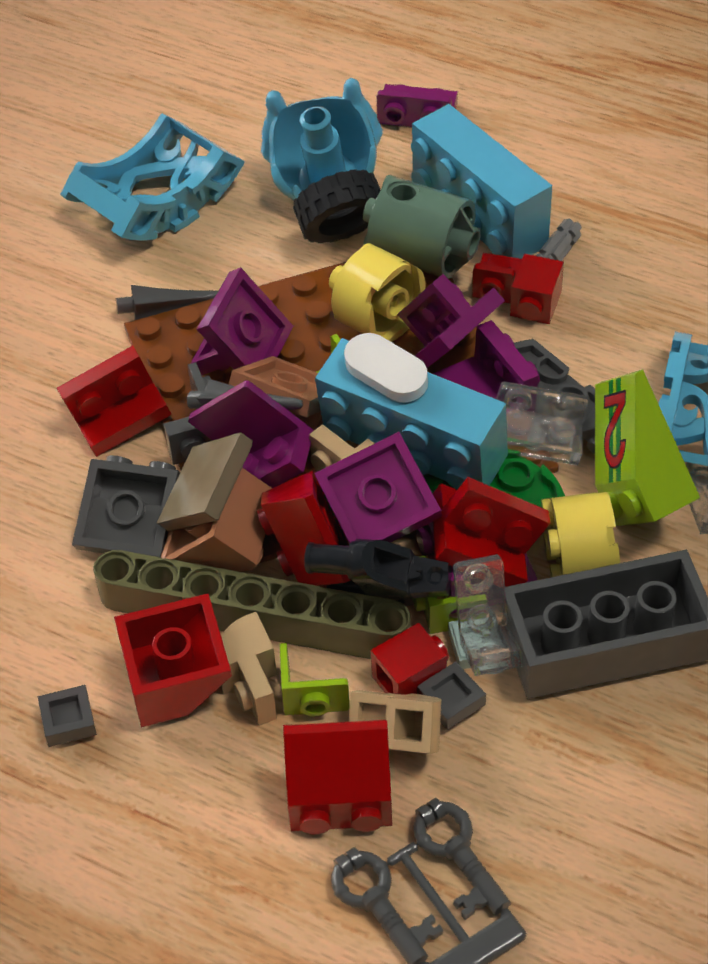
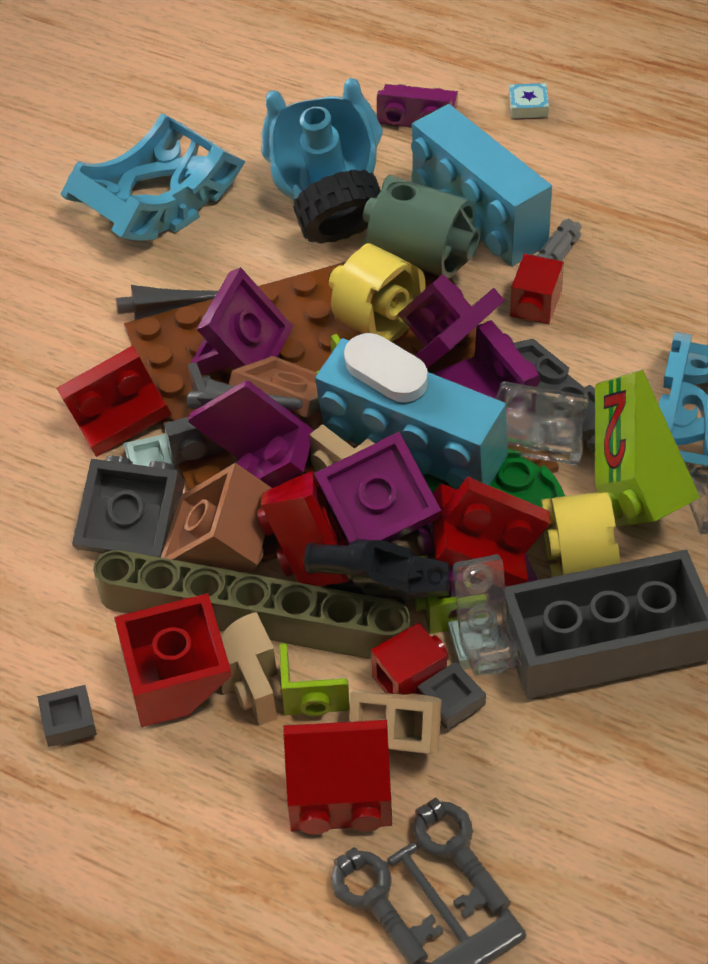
dark tan tile [156,432,253,531] -> none
red bracket [472,252,522,304] -> none
none -> light aqua tile [123,434,175,466]
none -> light aqua tile [509,83,549,119]

